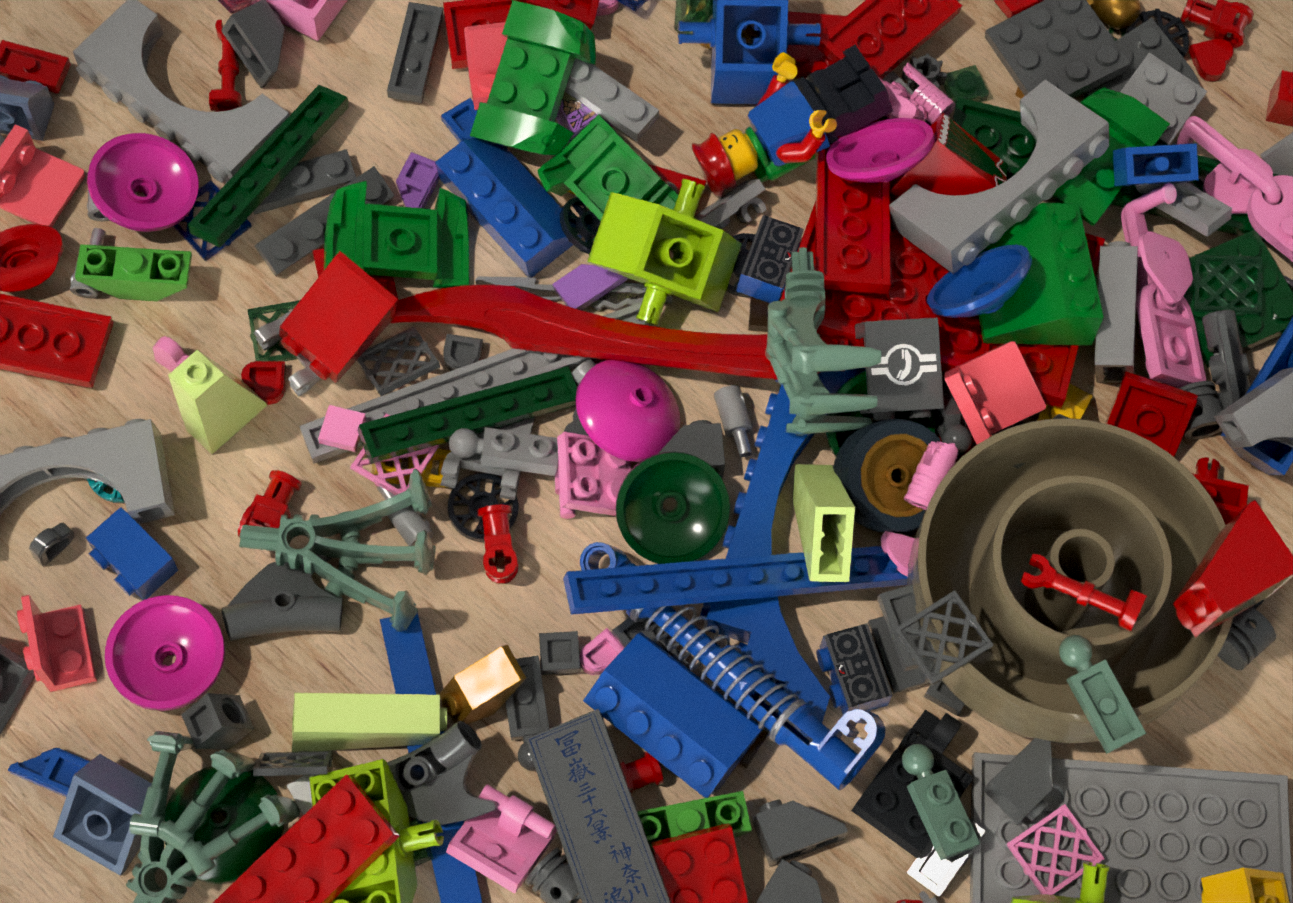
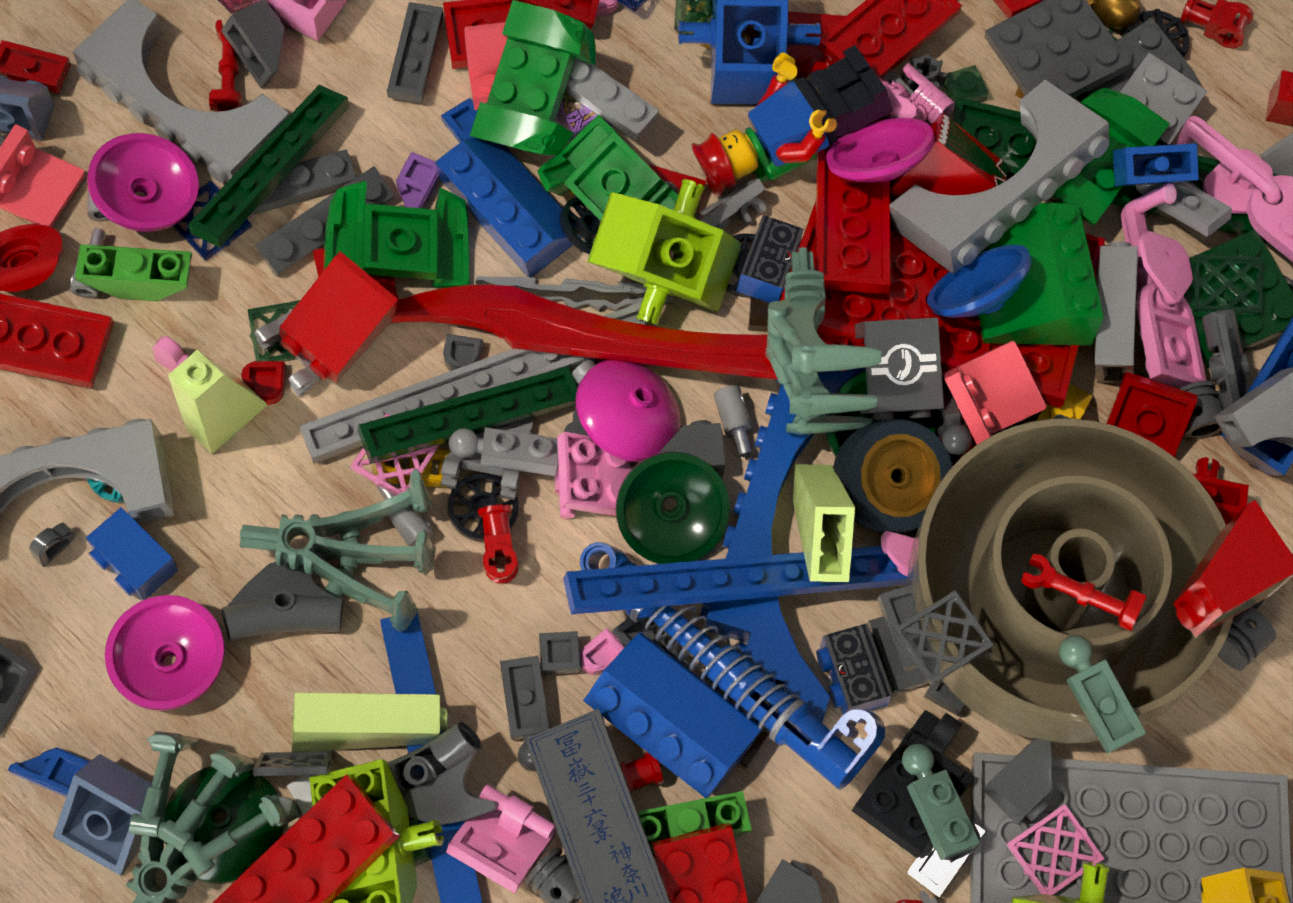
coral bracket [17,595,97,692] -> none
dark grey brick [181,693,254,750] -> none
red connector [238,470,302,537] -> none
bright pink tile [318,405,366,452] -> none
dark grey window [357,327,440,397] -> none
slope [439,644,526,724] -> none
medium lavender tile [552,264,629,310] -> none
dark grey slope [753,799,848,867] -> none
bright pink hinge [904,441,959,510] -> none
red tile [1188,39,1234,82] -> none

